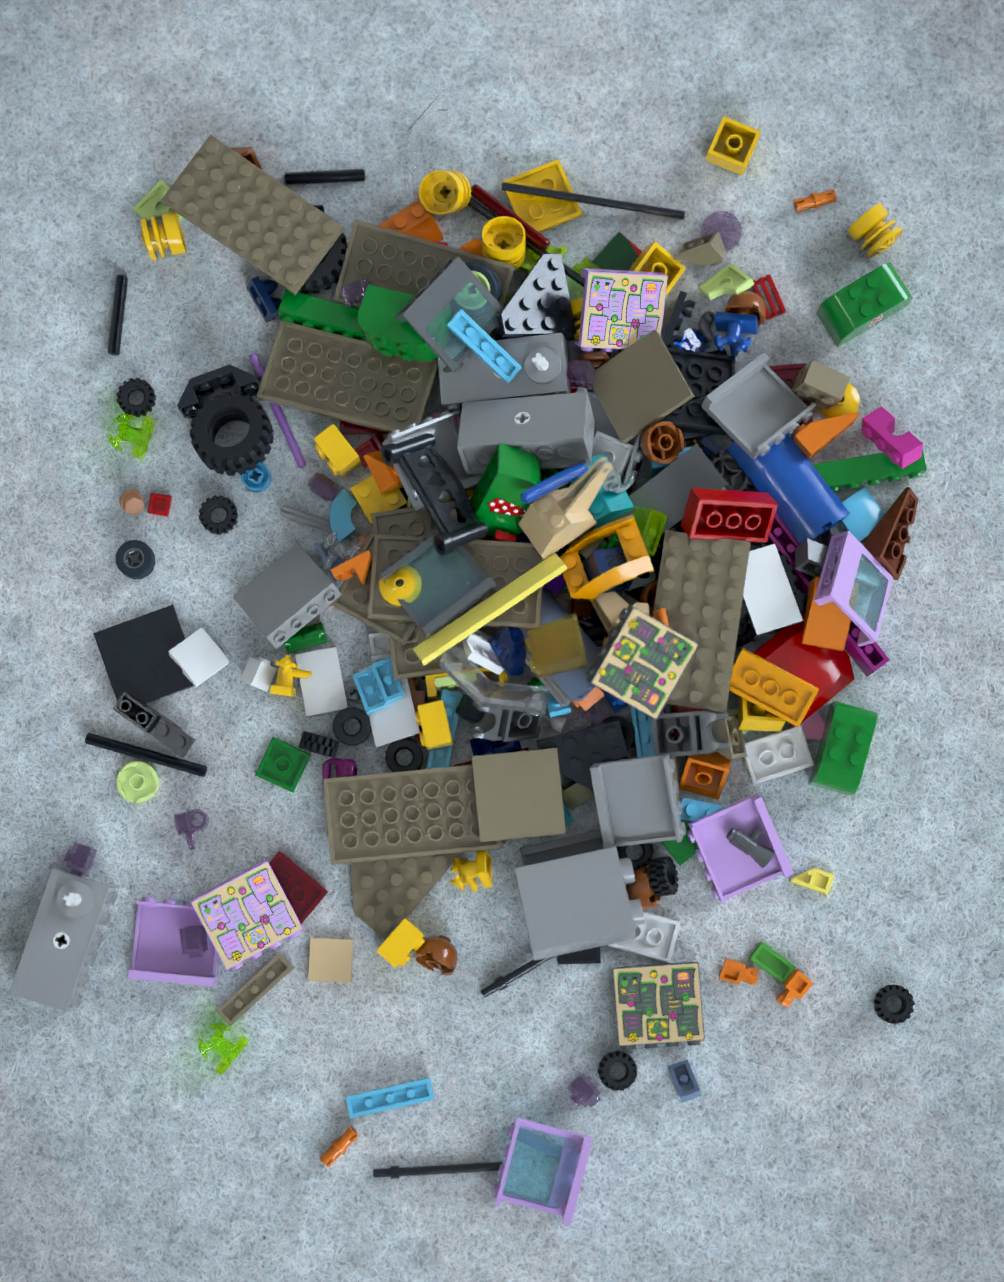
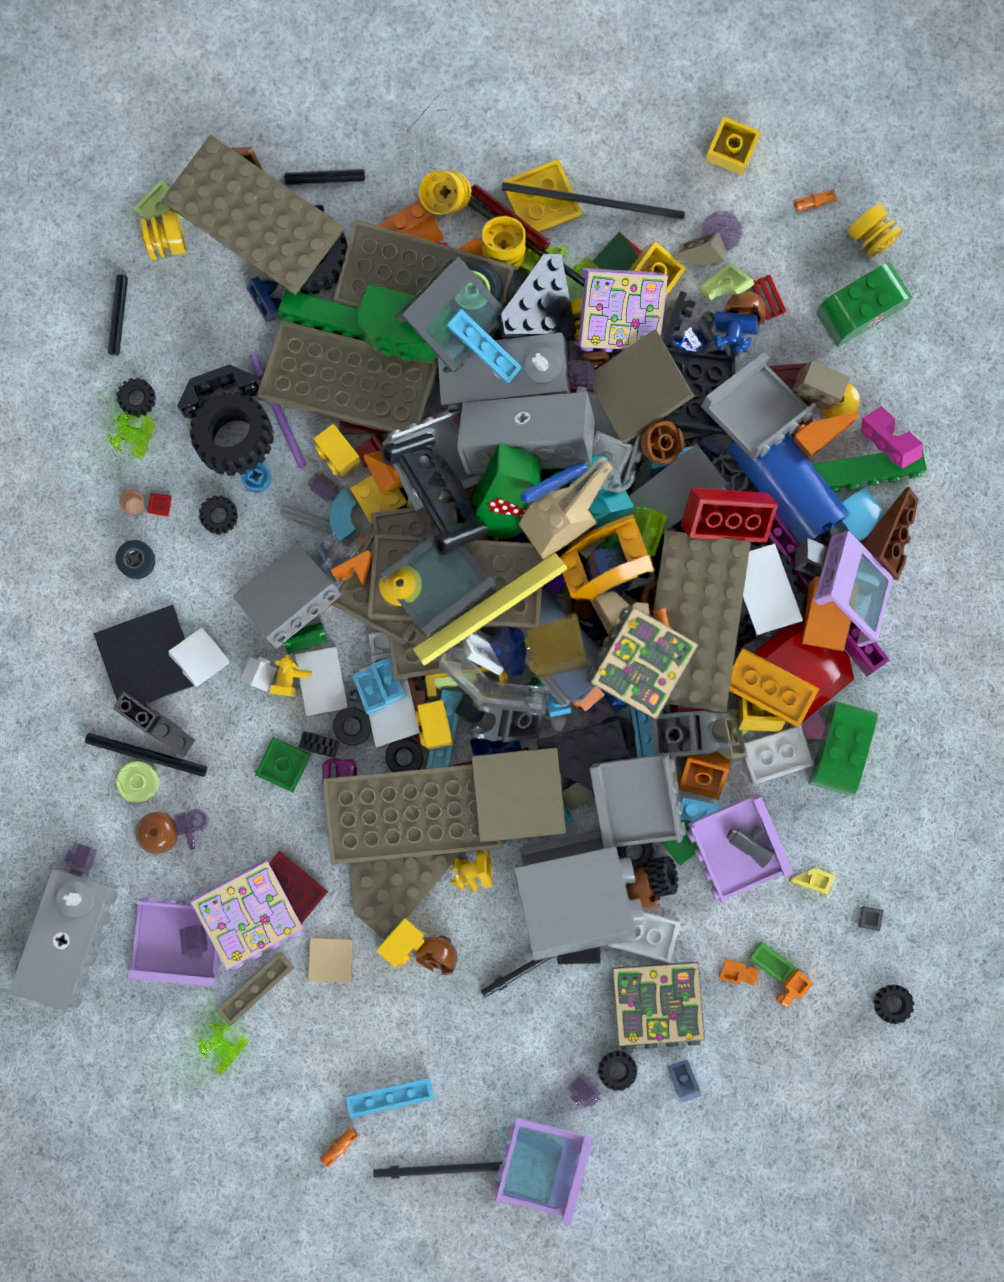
clear purple brick [341,279,374,307] -> none
red tile [494,530,516,542] -> none
none -> dark orange cylinder [135,812,179,854]
none -> dark grey tile [858,906,884,931]

